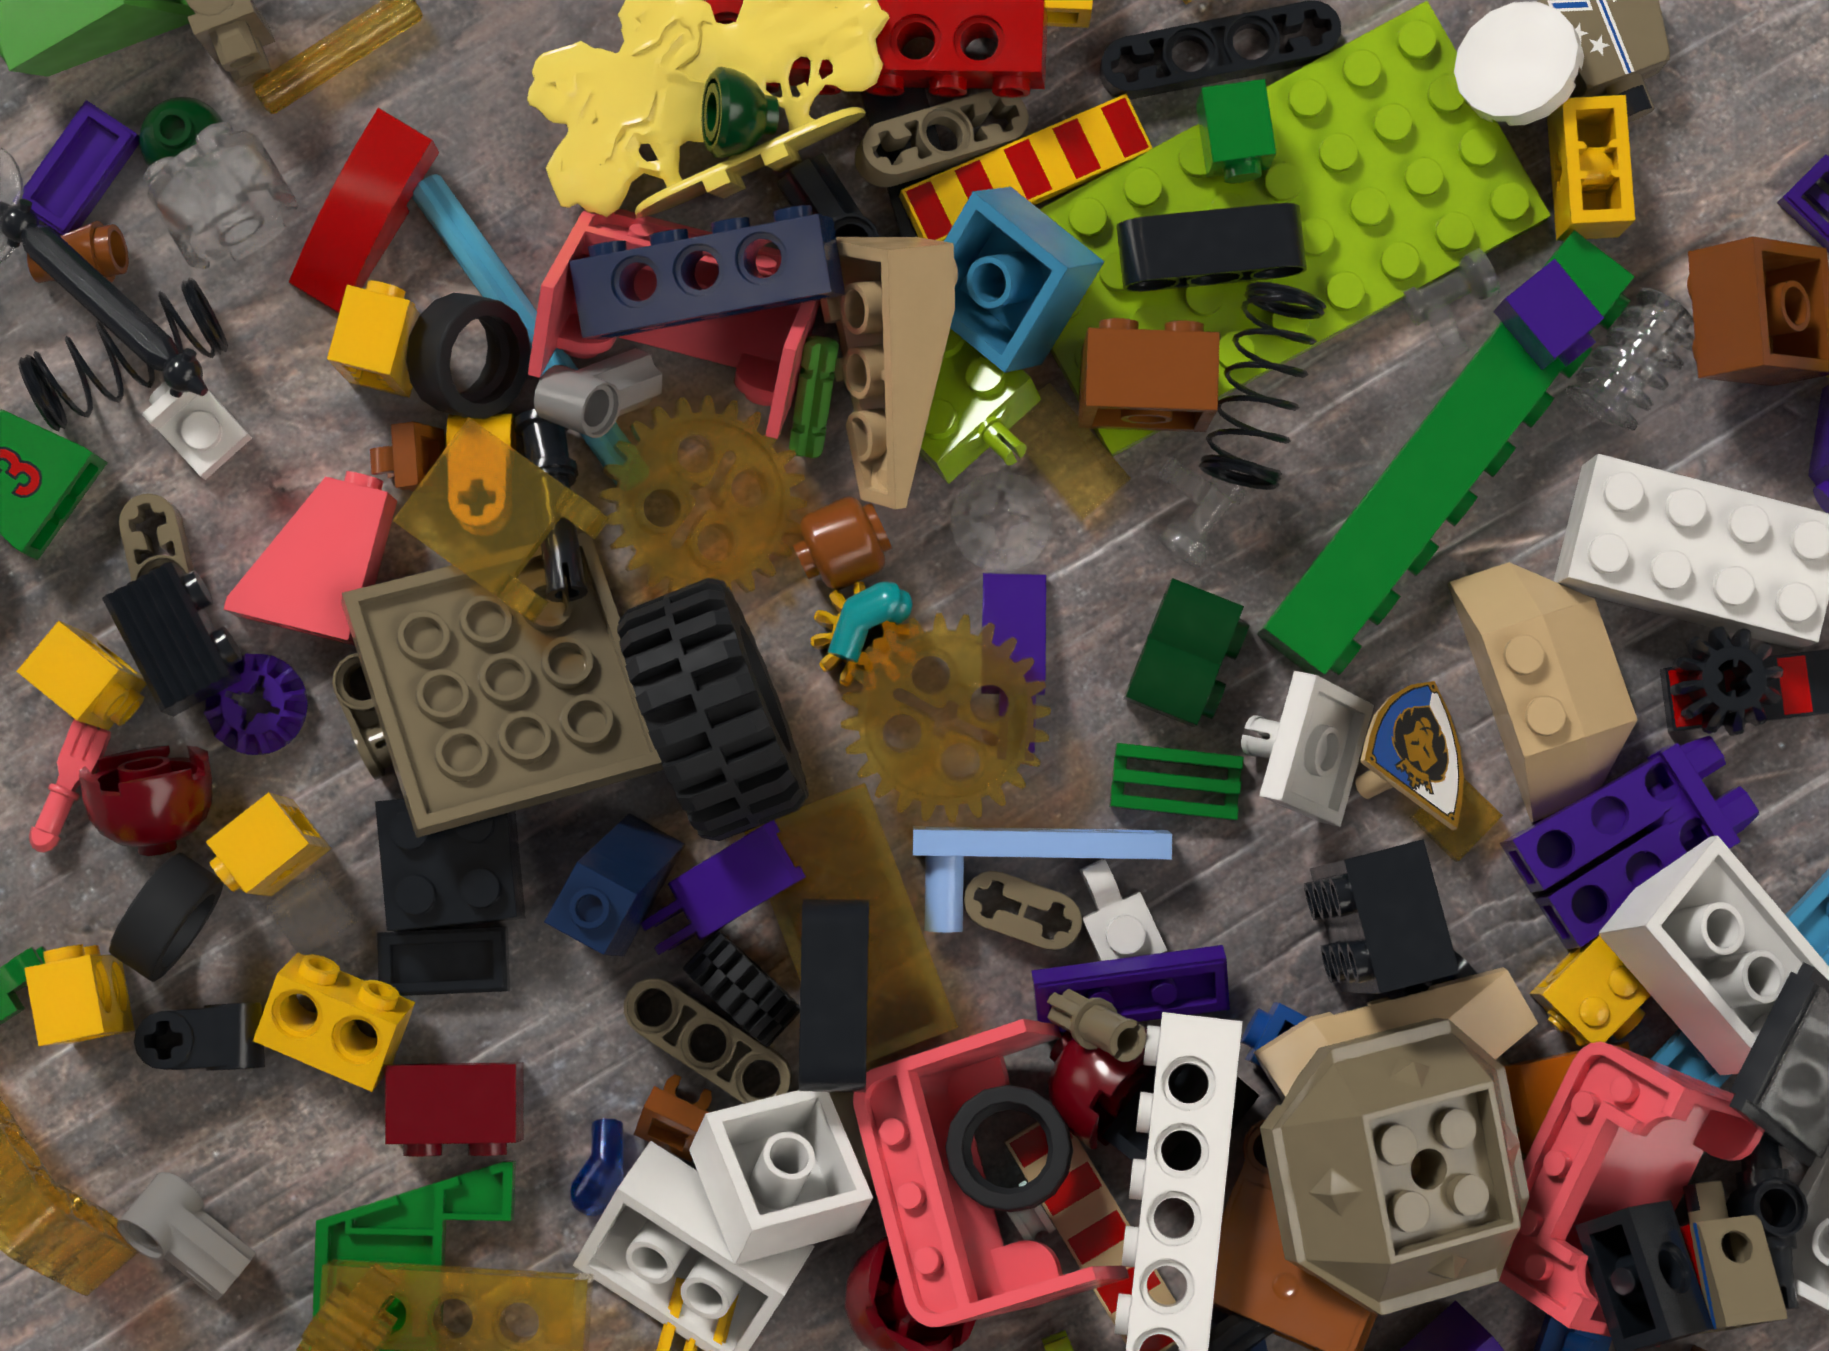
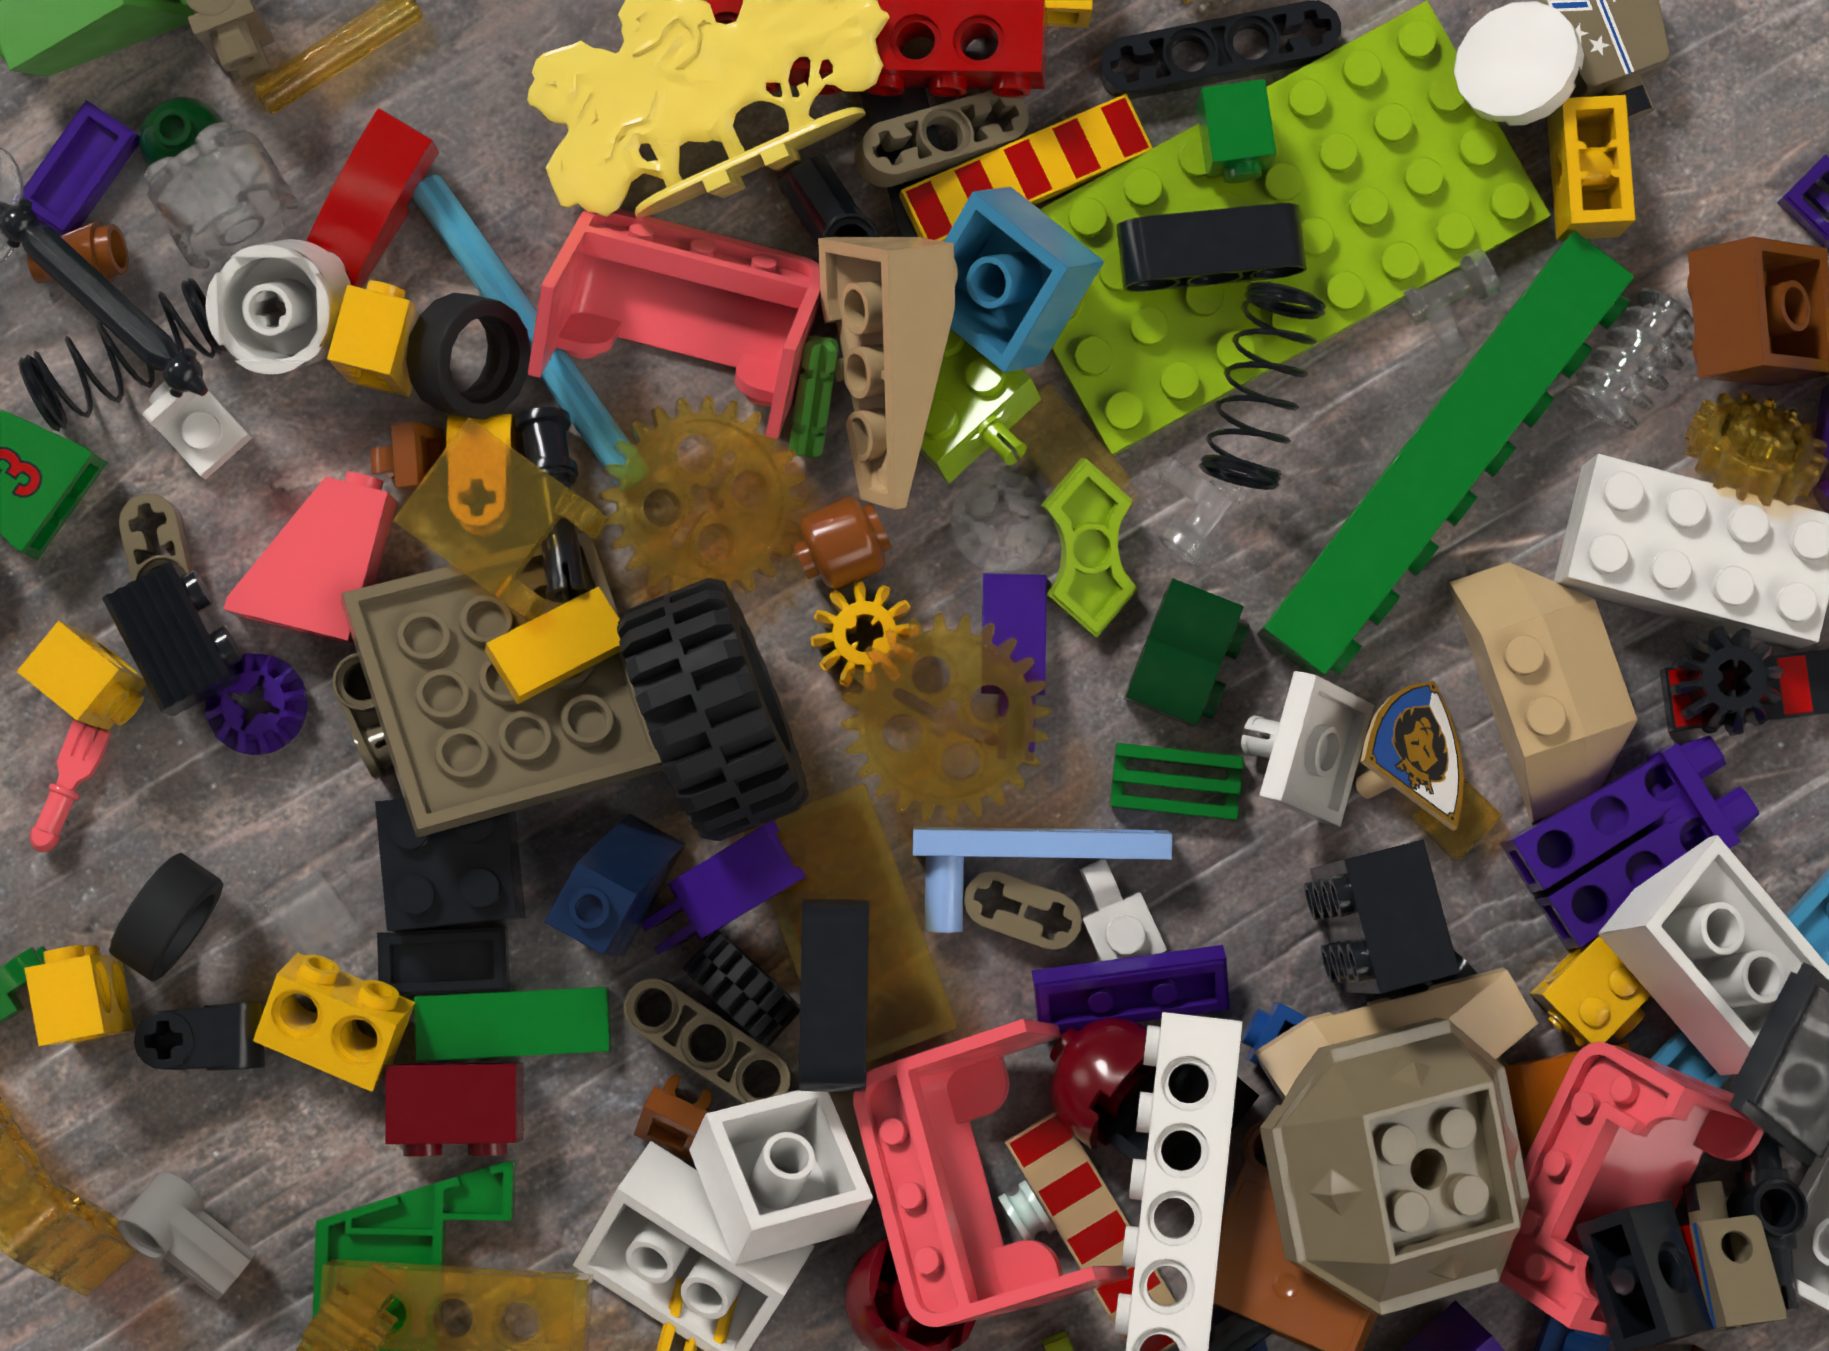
dark red cylinder [79,745,212,856] -> none
yellow brick [206,792,332,897] -> none
light grey piece [534,348,662,438] -> none
dark blue brick [569,205,846,340] -> none
clear blue arm [570,1119,623,1216] -> none
dark green brick [701,67,779,158] -> none
teal arm [827,582,913,663] -> none
black tyre [945,1085,1073,1212] -> none
dark tan axle [1047,989,1147,1062] -> none
dark orange brick [1078,318,1220,432] -> none
dark purple brick [1493,259,1605,370] -> none
none -> white brick [206,239,351,374]
none -> green tile [414,987,611,1061]
none -> yellow tile [485,586,621,705]
none -> lime tile [1040,458,1138,638]
none -> clear yellow gear [1684,392,1828,507]

